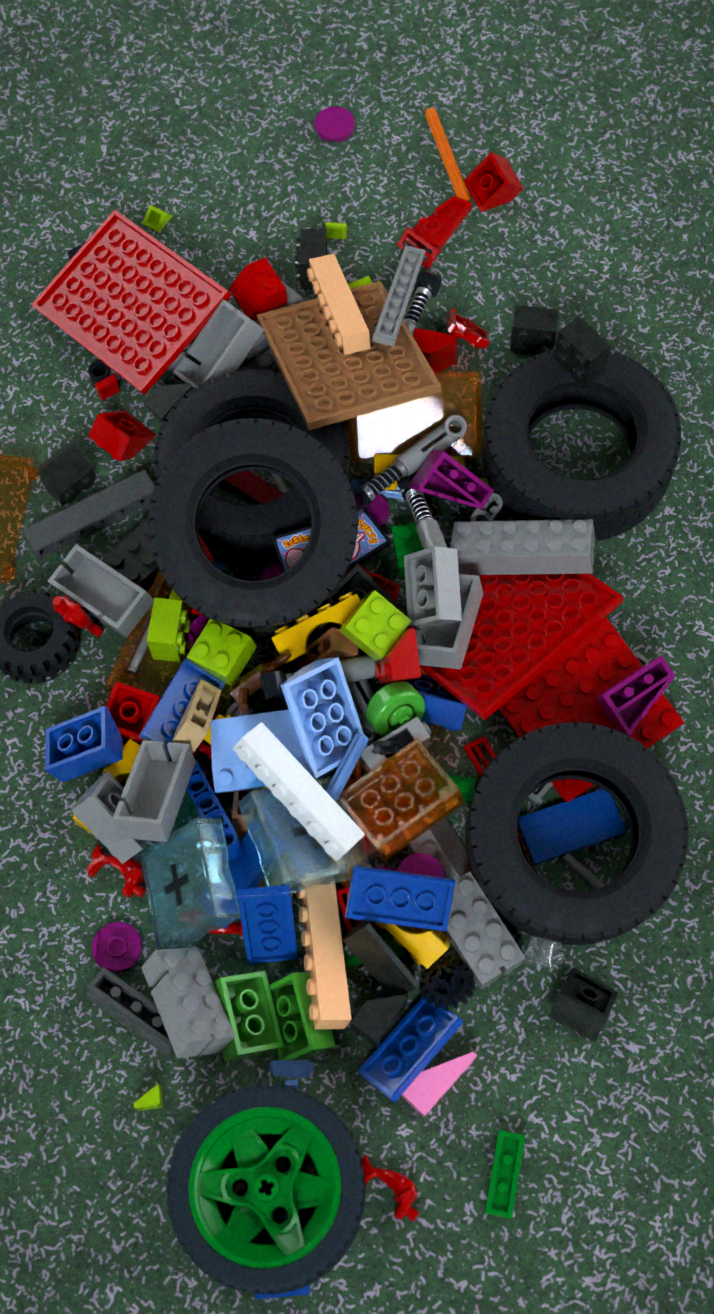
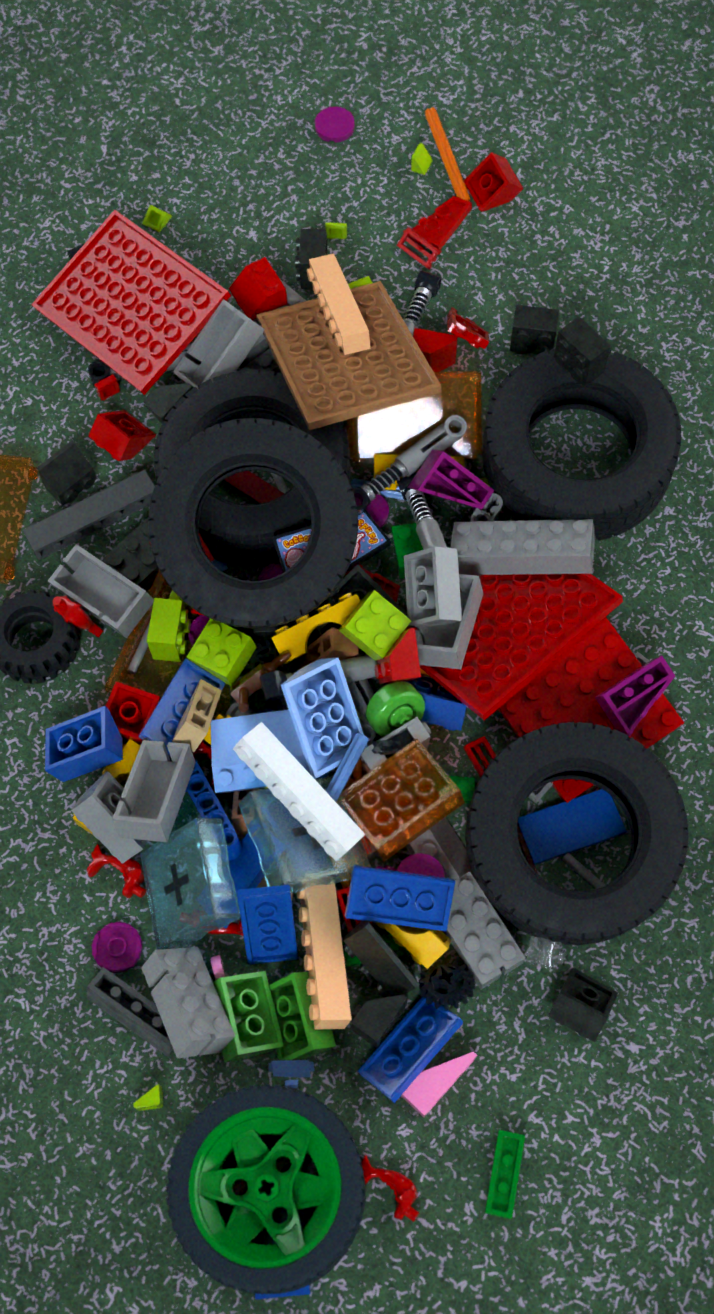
light grey tile [372,245,426,347] -> none
none -> bright pink tile [210,955,226,980]
none -> lime slope [411,143,432,175]

